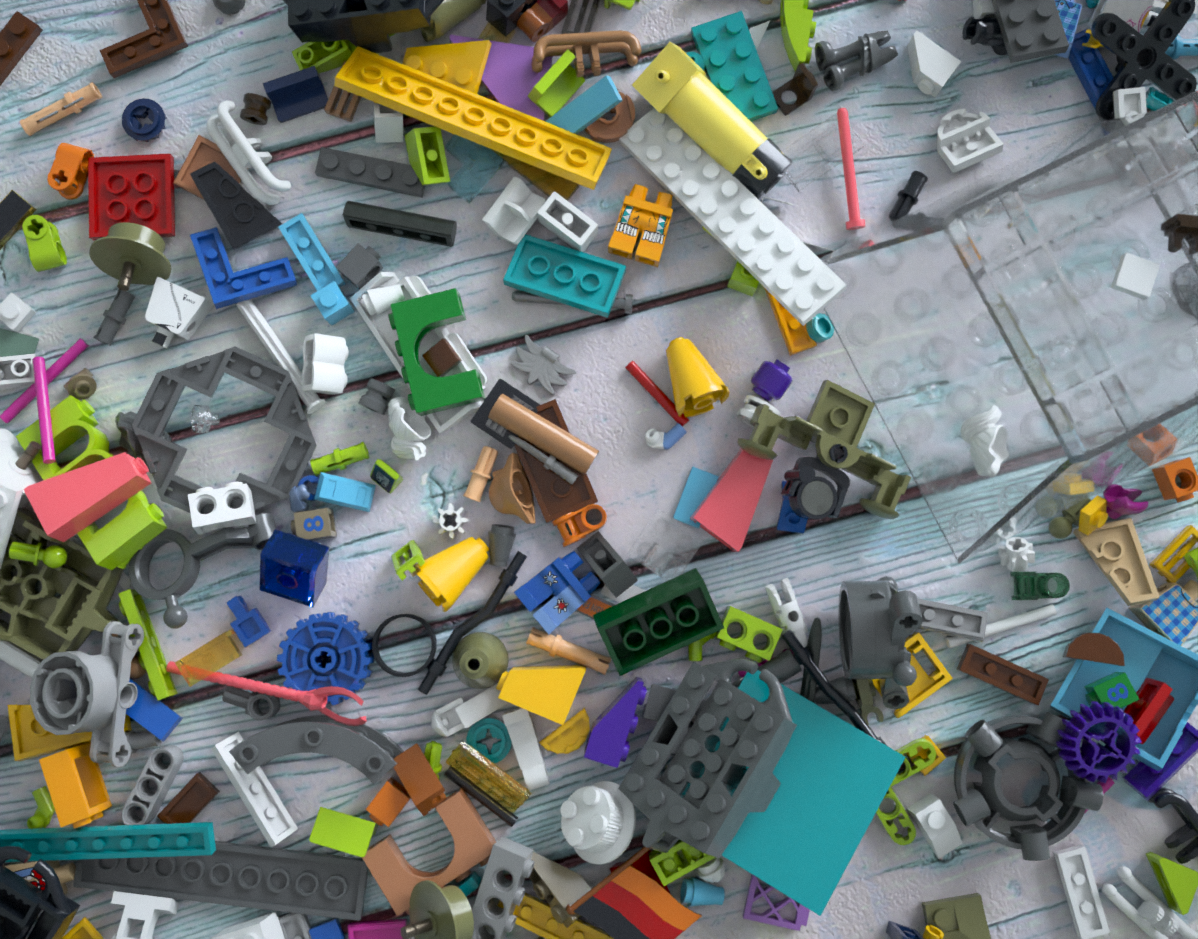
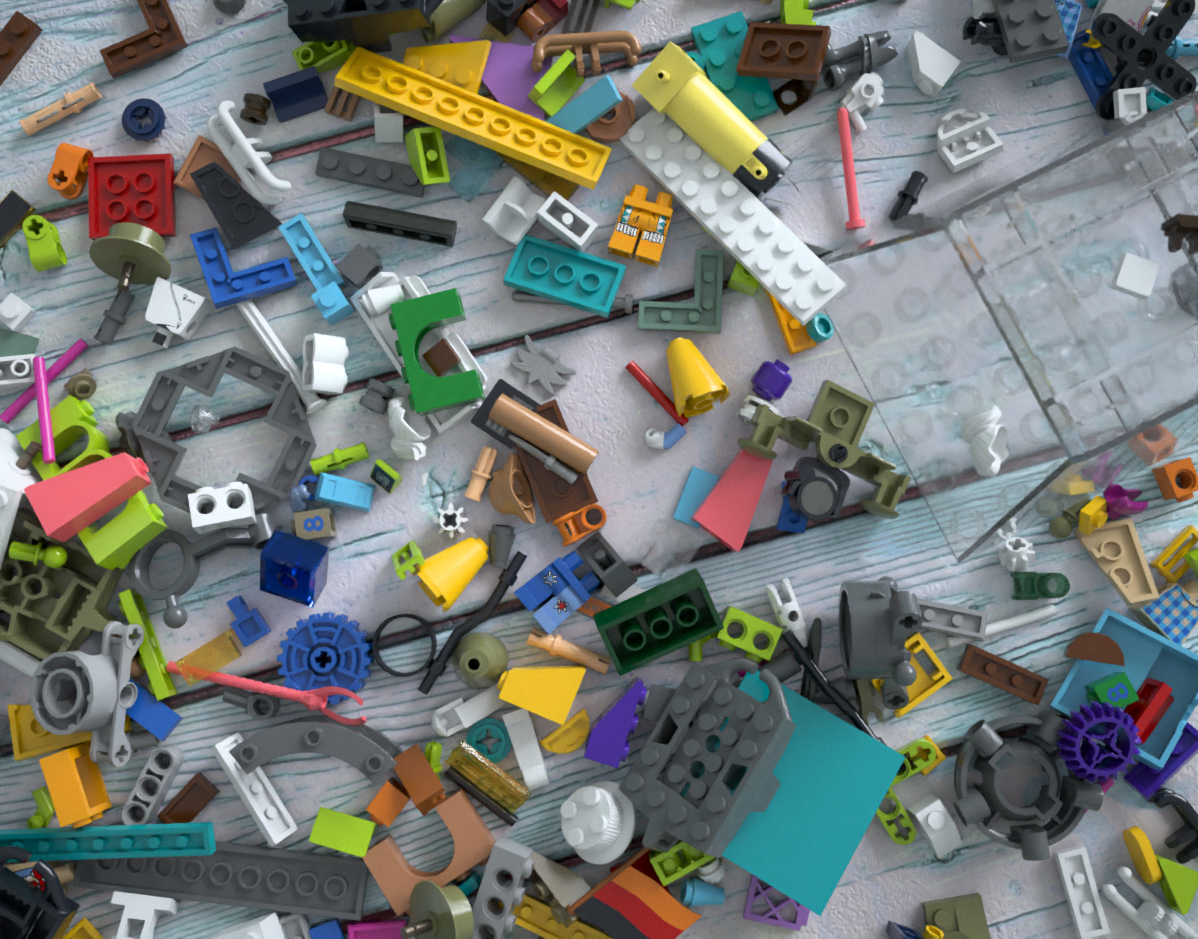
none -> sand green plate [638,249,724,334]
none -> reddish brown plate [736,22,831,81]
none -> white piece [839,72,884,133]
none -> yellow tile [1123,826,1162,885]

